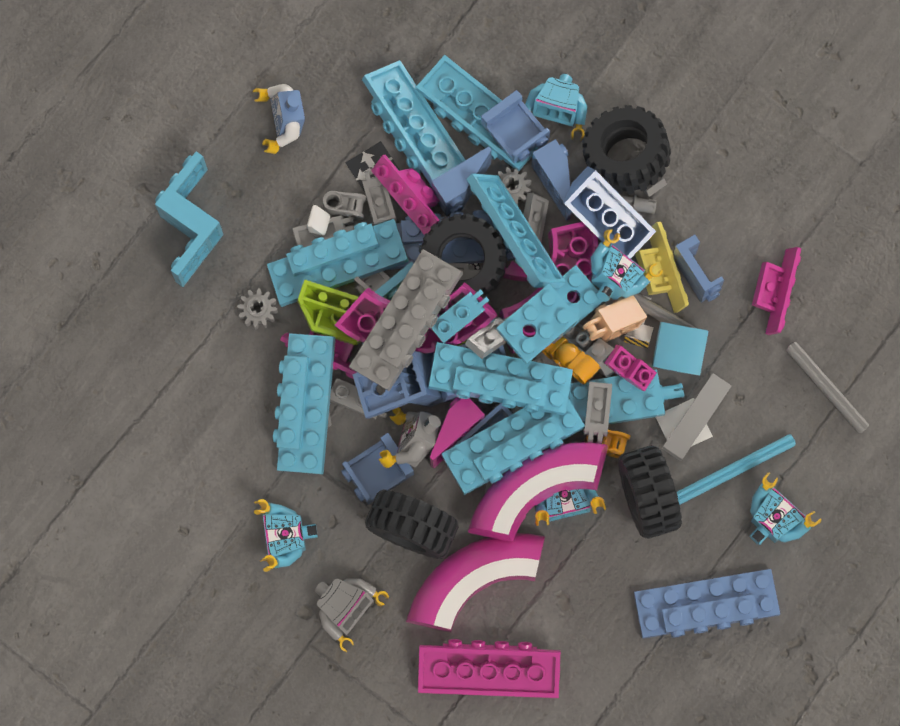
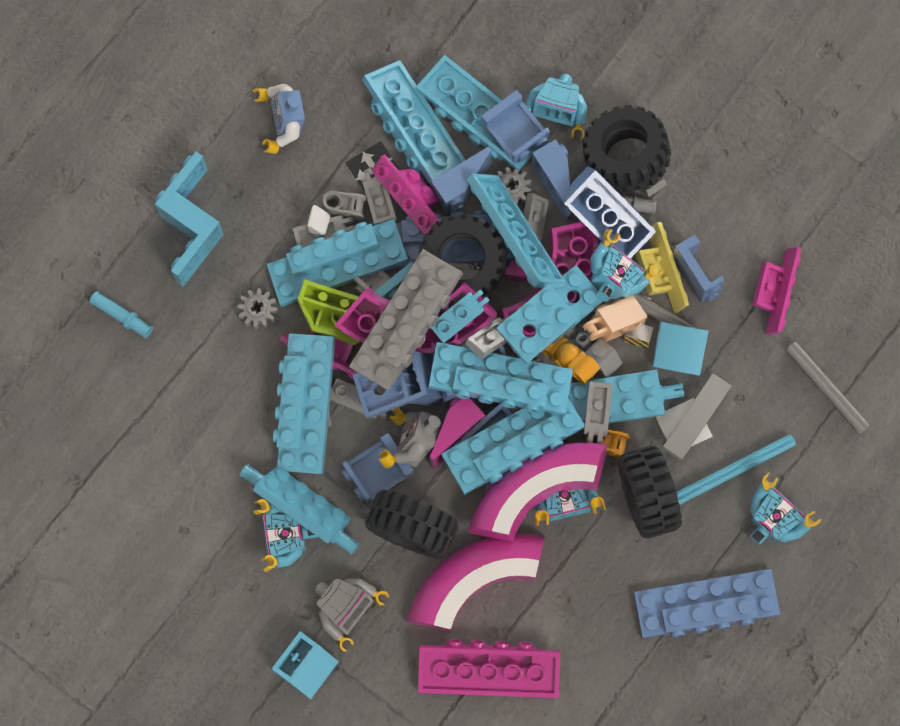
dark pink slope [604,345,657,391] -> none
none -> medium azure pin [89,291,153,339]
none -> medium azure plate [239,464,360,555]
none -> medium azure slope [272,631,339,700]

